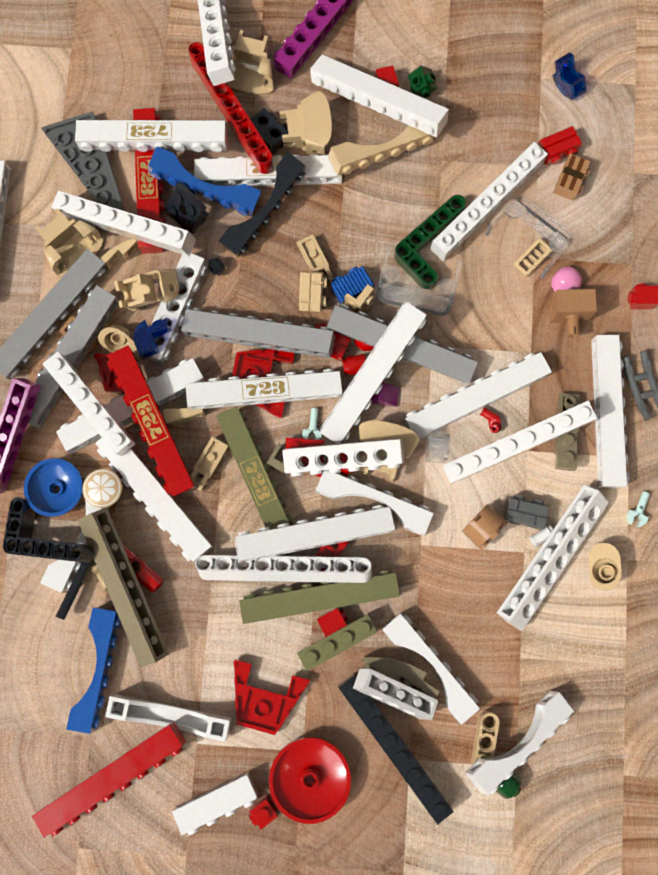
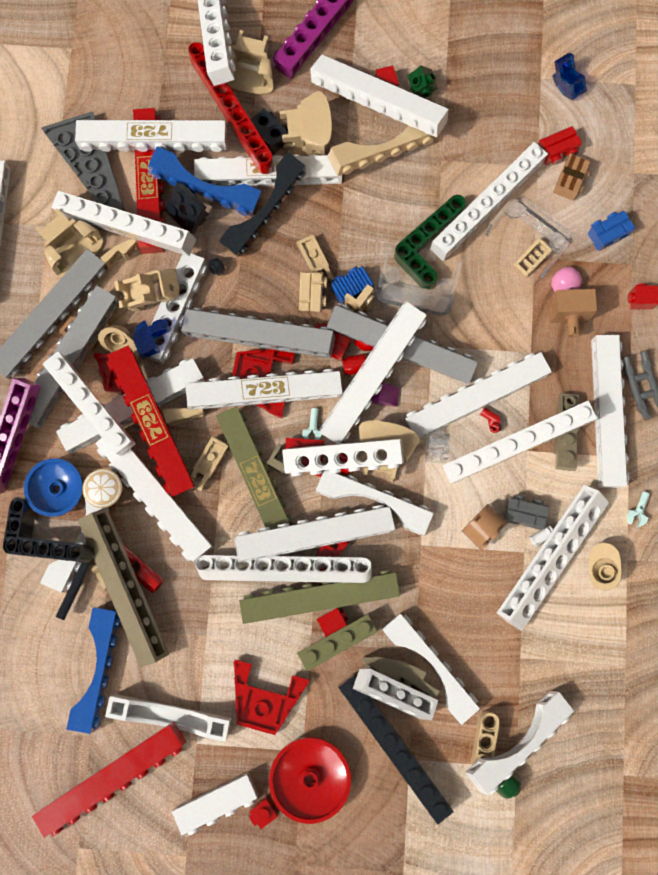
none -> blue brick [588,210,635,251]

